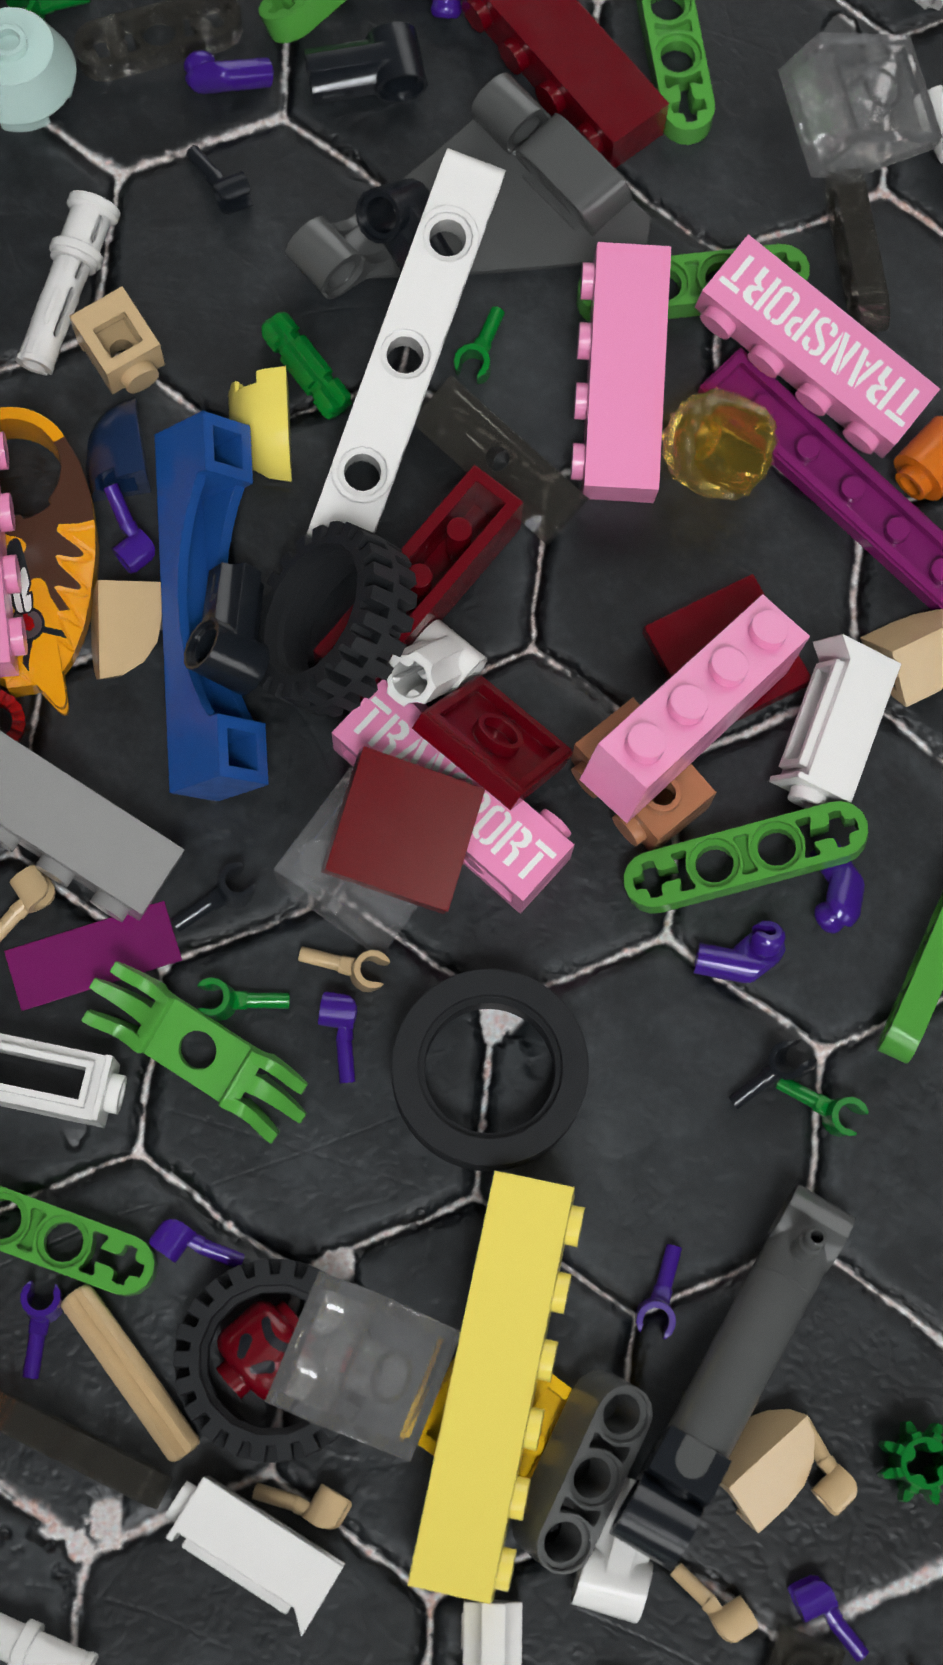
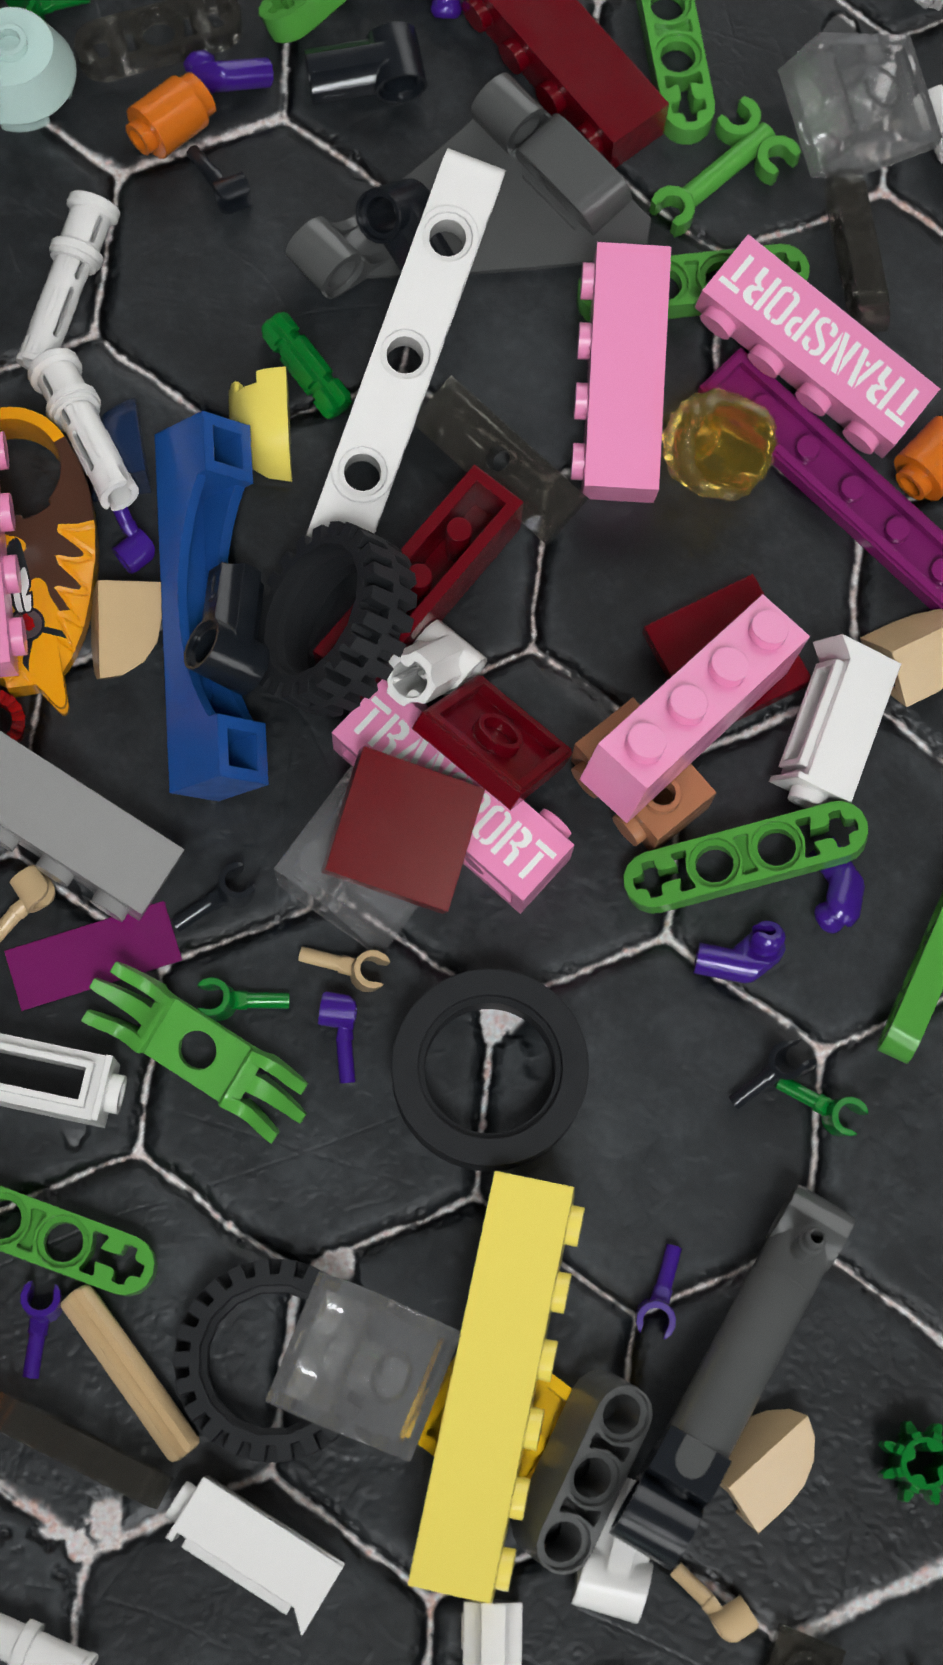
tan brick [69,286,165,395] -> none
dark purple hand [149,1219,245,1268] -> none
dark red head [216,1299,317,1401] -> none
tan hand [252,1483,352,1530] -> none
green hand [454,306,505,384] -> none
dark purple hand [787,1575,869,1662] -> none
tan hand [808,1417,857,1516] -> none
none -> white pin [27,347,139,511]
none -> orange brick [125,72,216,159]
none -> bright green bar [649,96,801,237]

